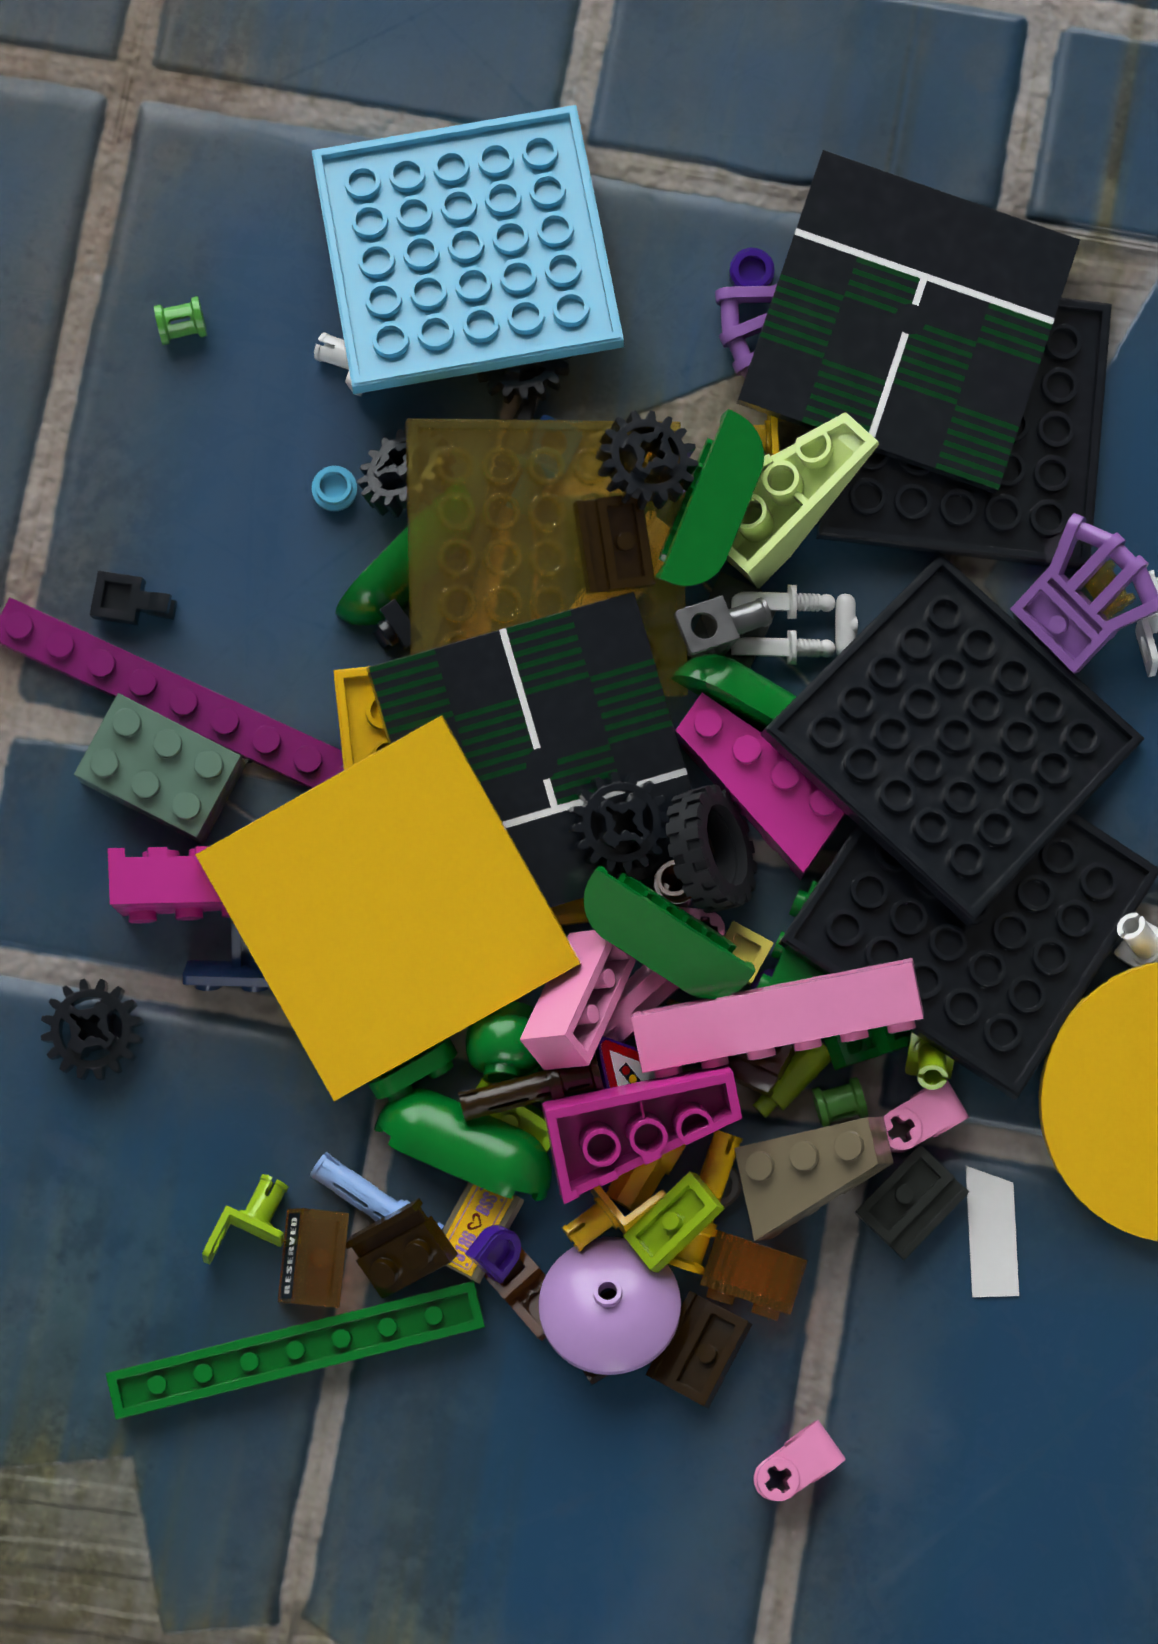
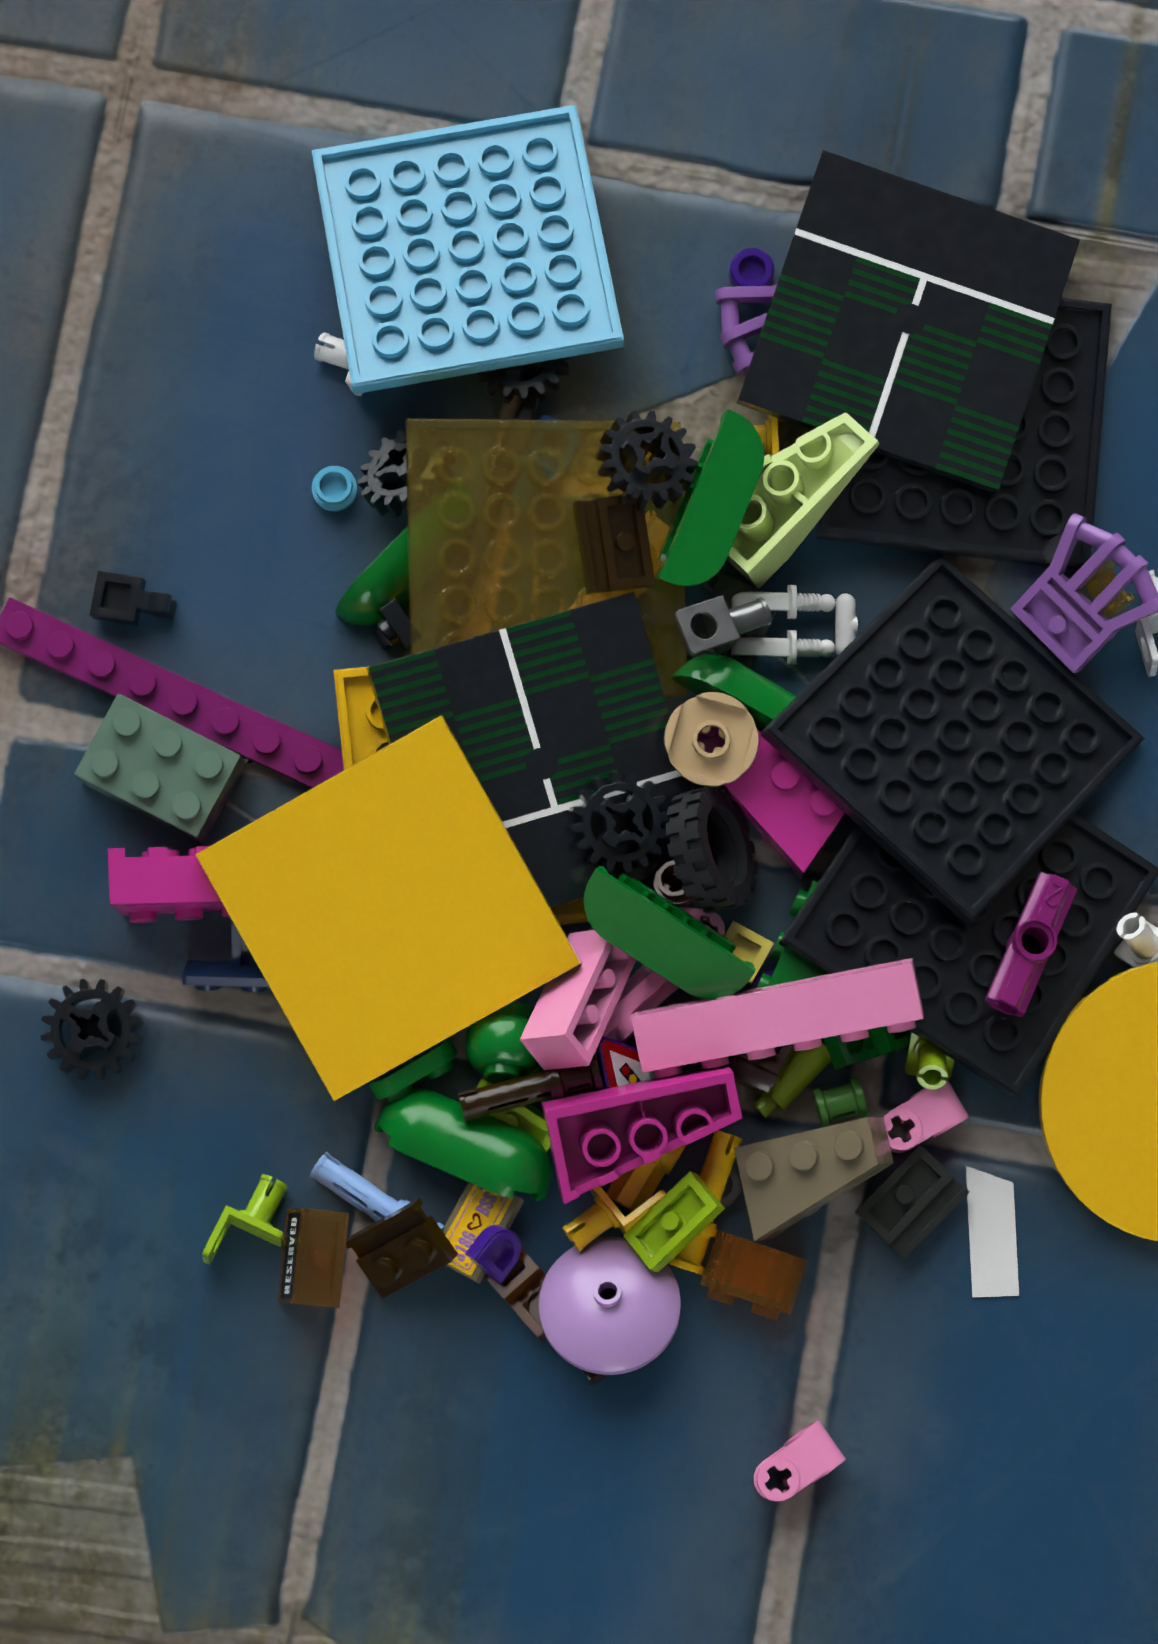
green plate [105,1281,485,1420] -> none
bright green bush [154,296,207,345] -> none
dark brown plate [646,1291,753,1409] -> none
none -> tan plate [664,692,759,787]
none -> magenta piece [984,872,1077,1017]

